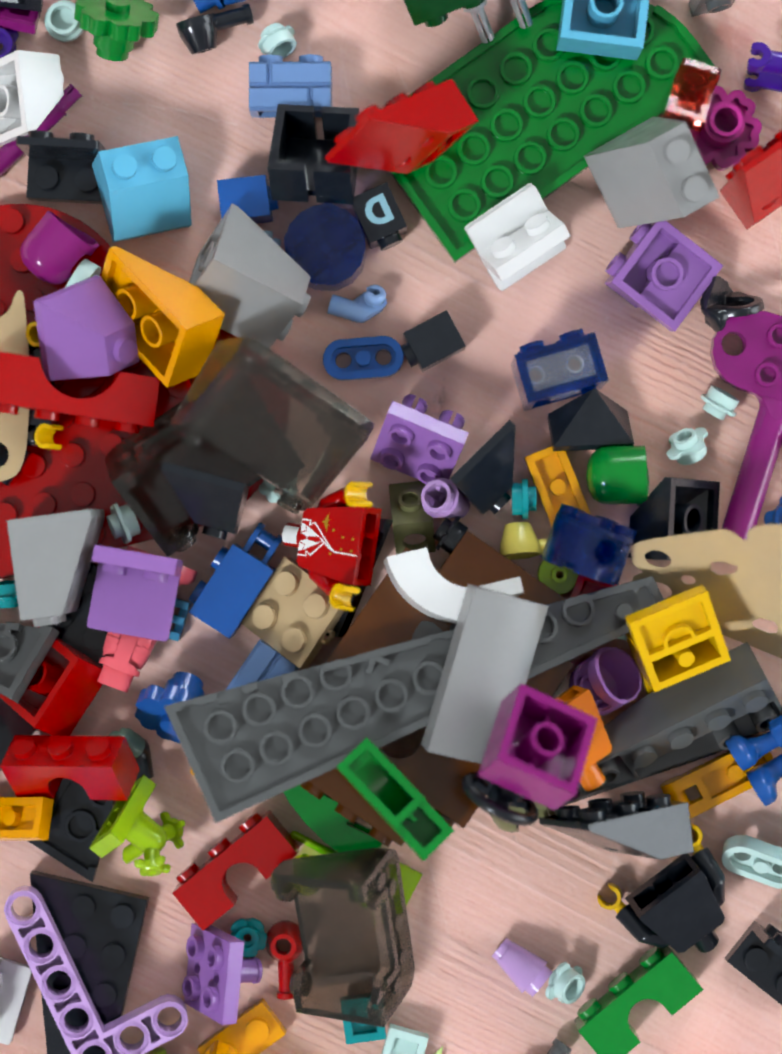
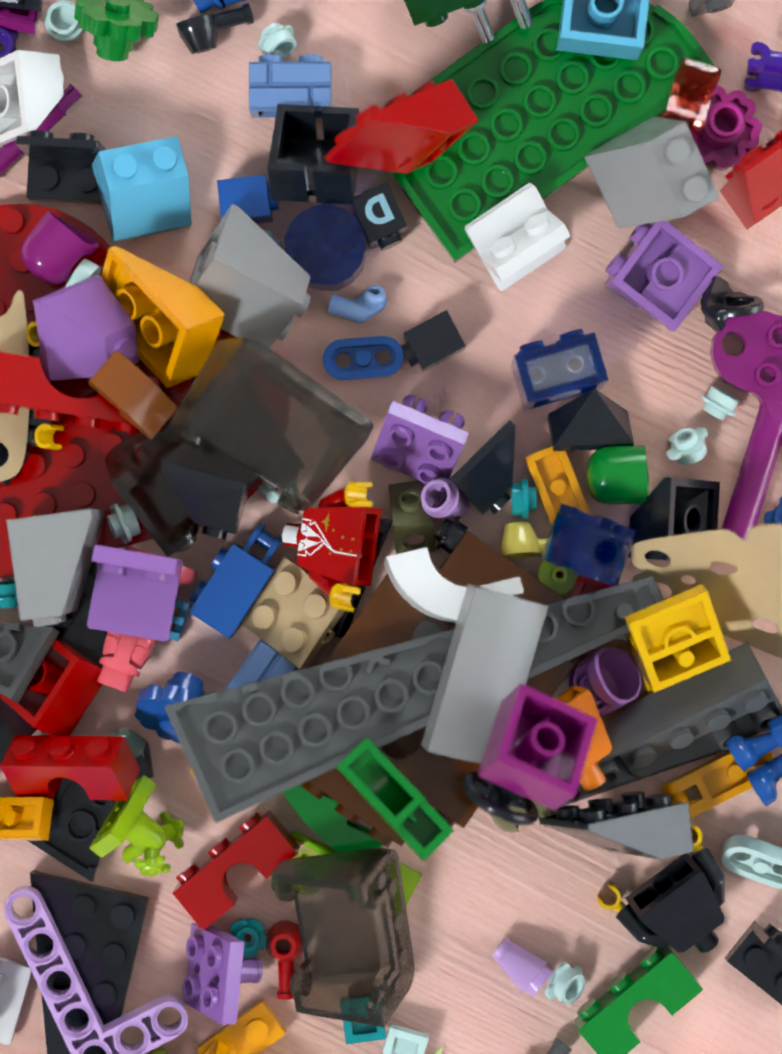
none -> dark orange slope [88,349,178,440]

